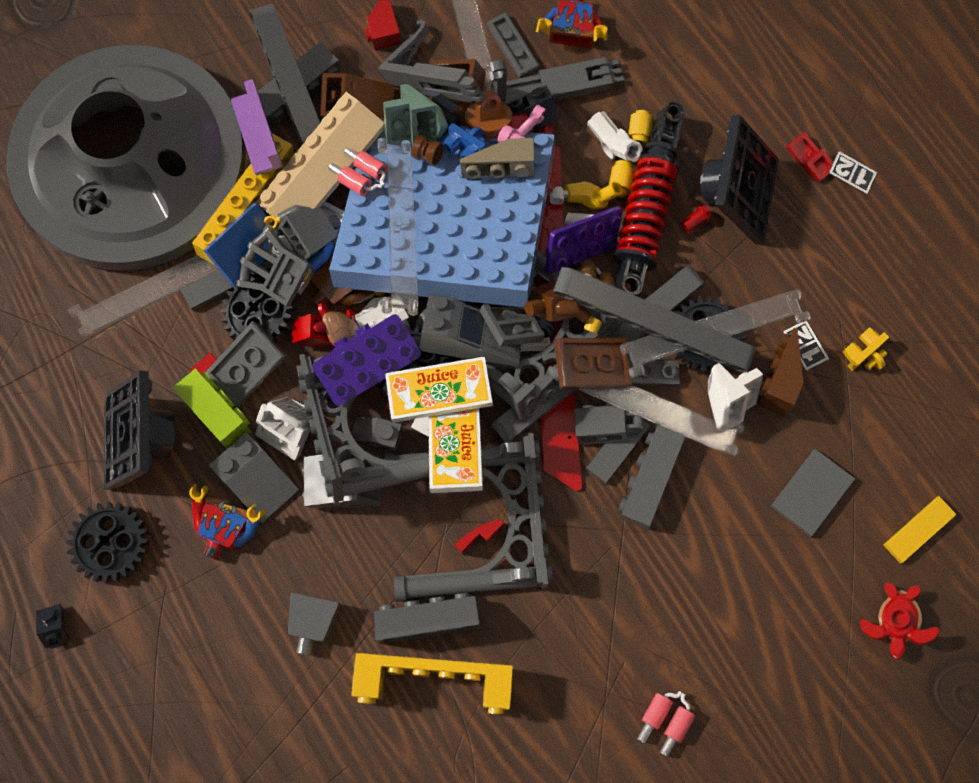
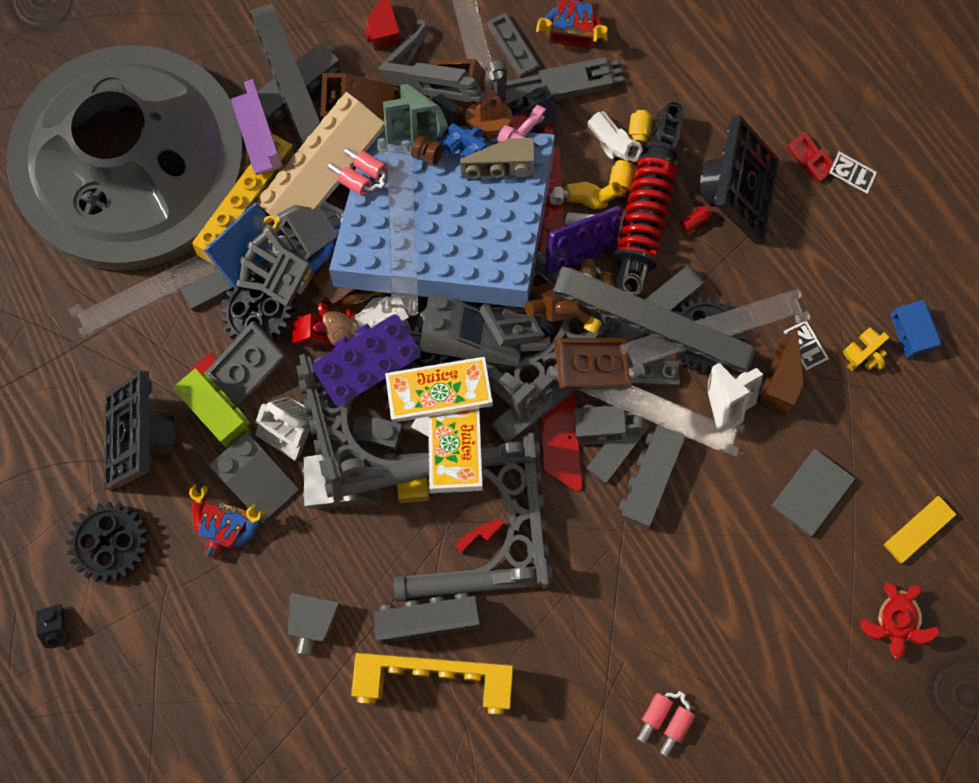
none -> yellow brick [397,478,430,503]
none -> blue brick [890,300,941,359]

